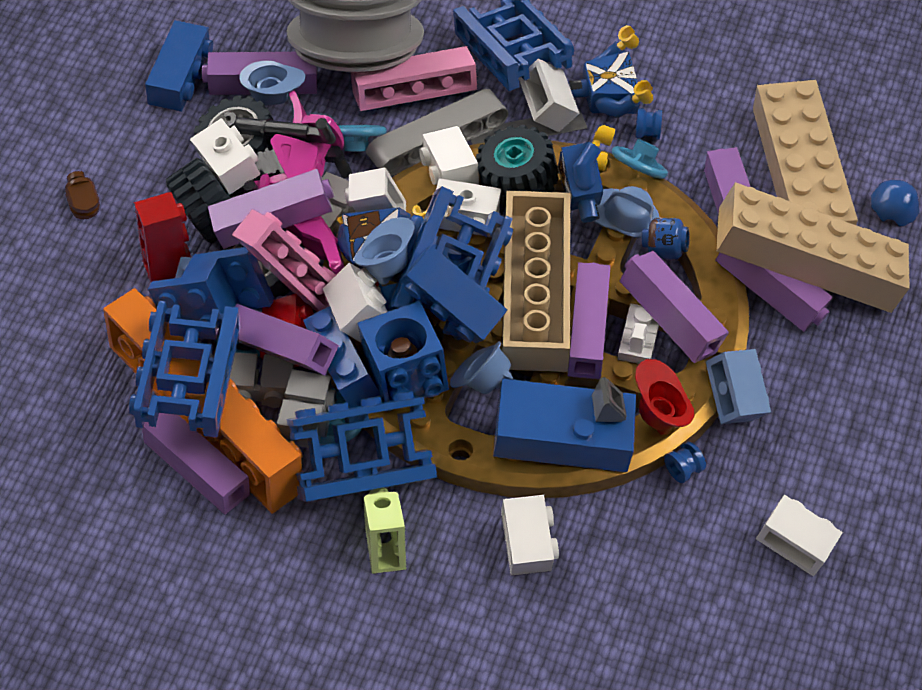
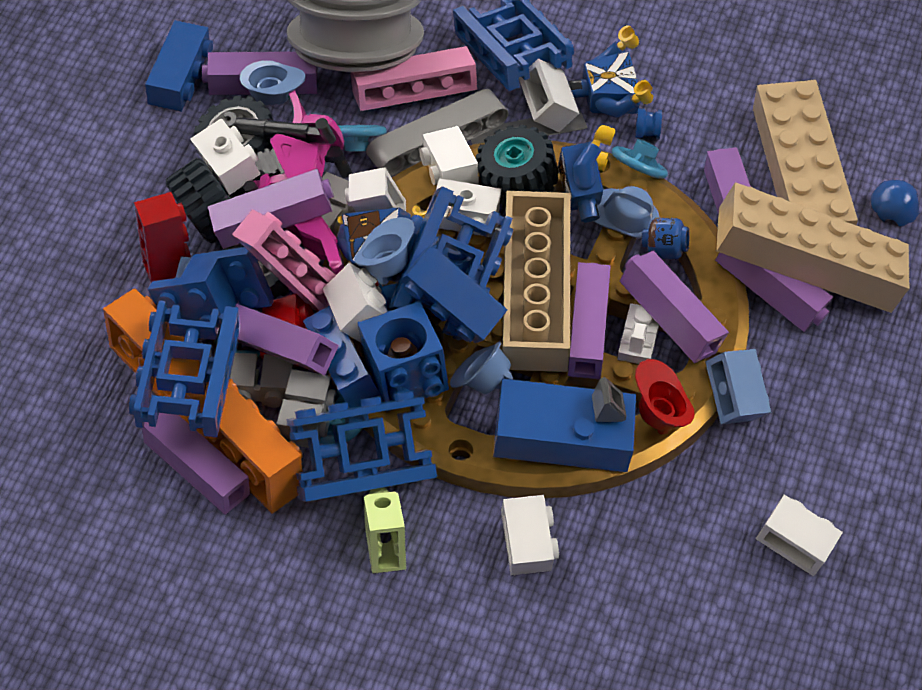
reddish brown arm [65,171,100,220] -> none
blue wheel [664,441,706,483] -> none

